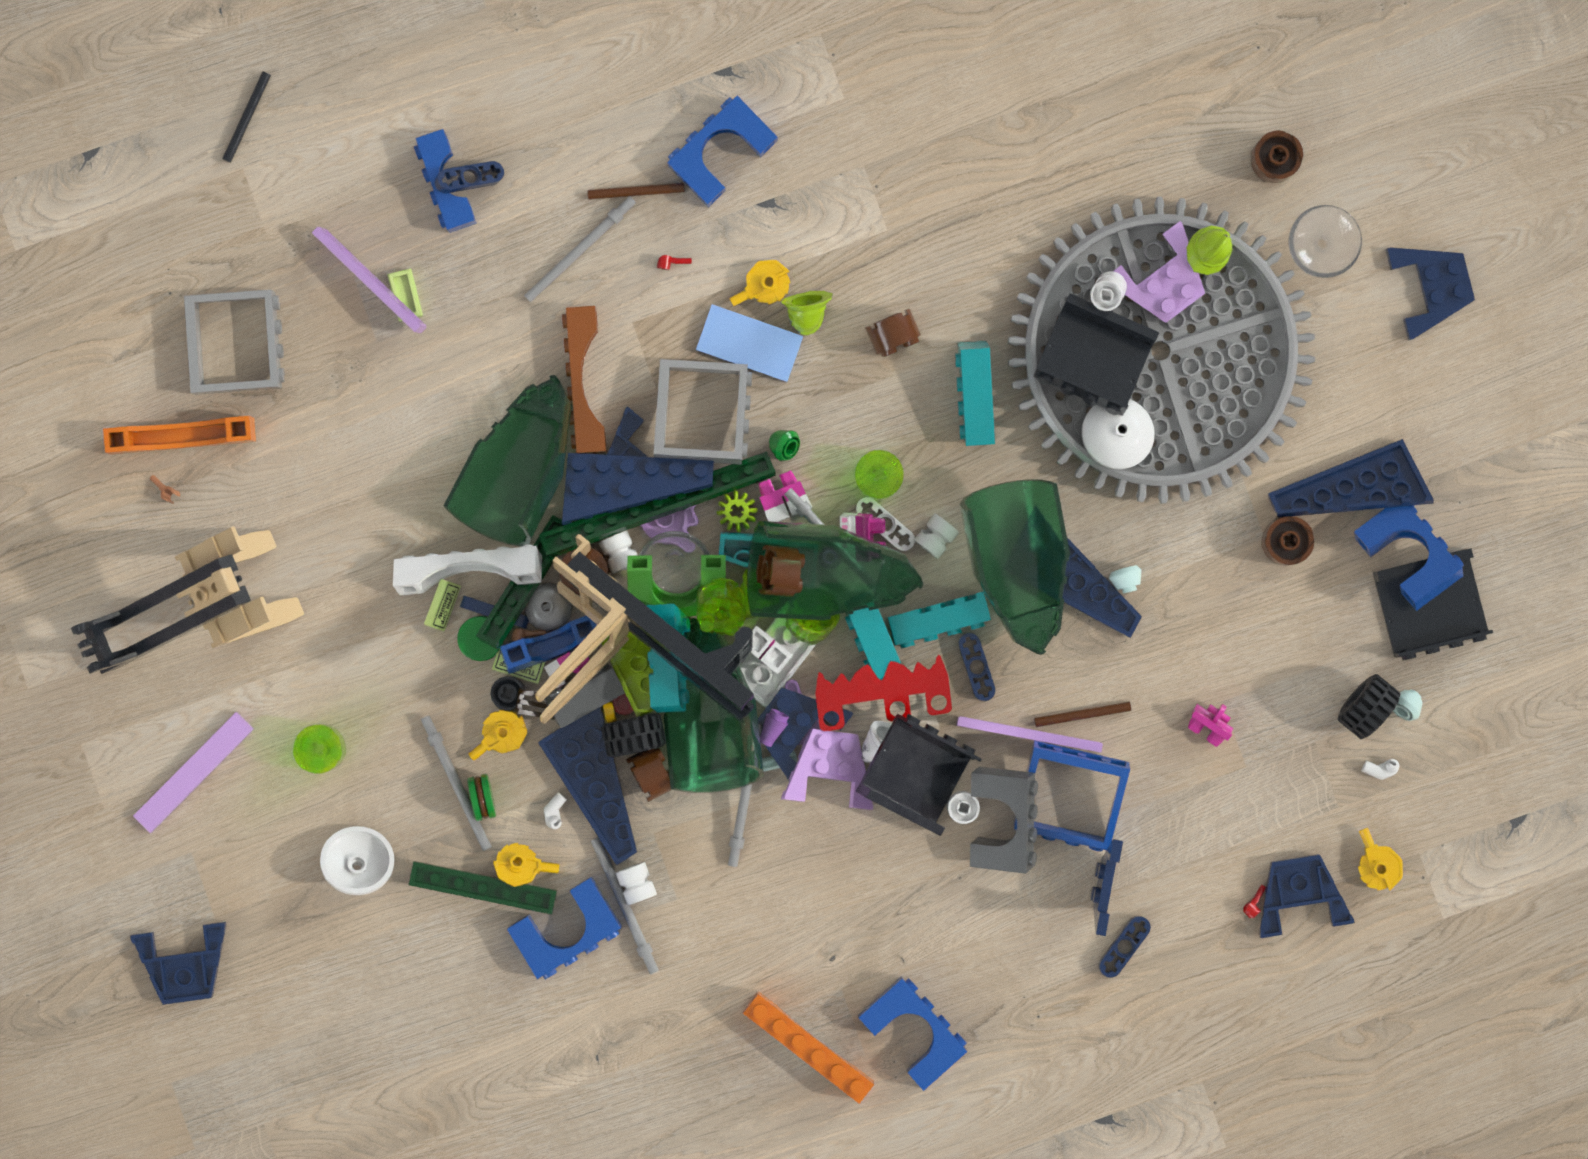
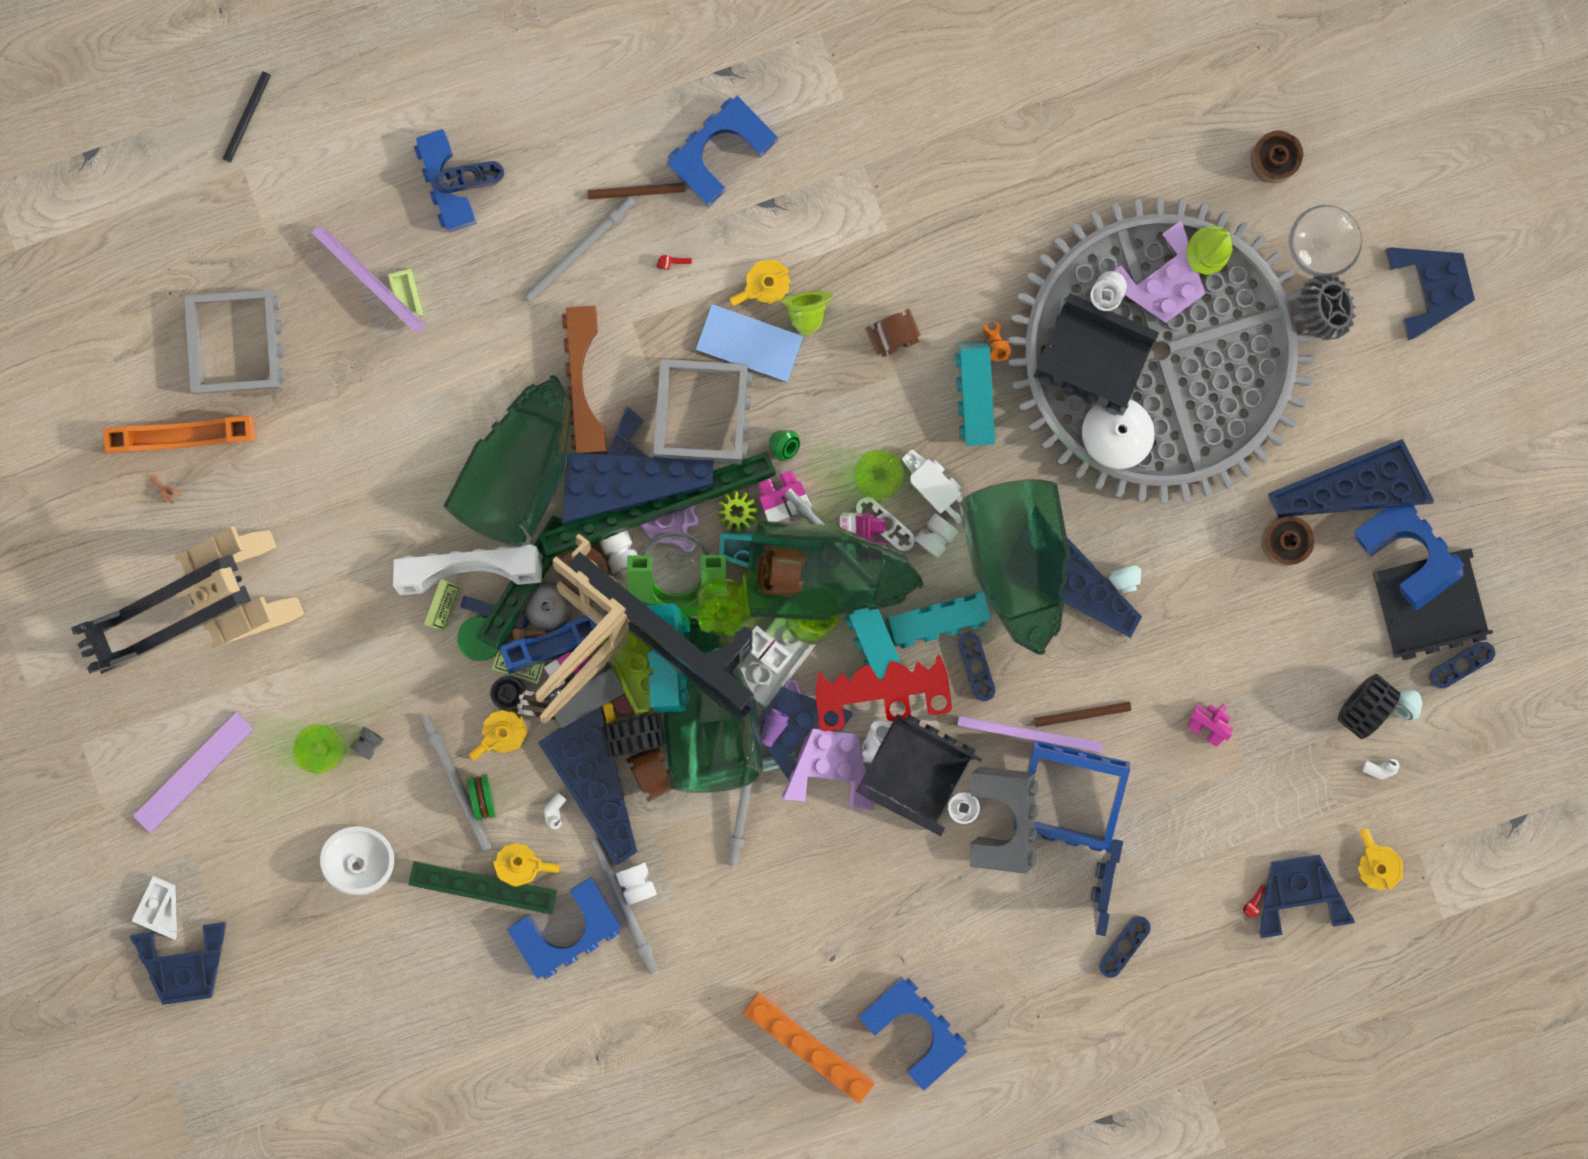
none -> white wing [132,876,177,940]
none -> dark grey wheel [350,727,384,760]
none -> white hinge [901,449,973,524]
none -> orange piece [983,321,1011,361]
none -> dark grey gear [1298,274,1356,340]
none -> dark blue beam [1429,642,1495,688]

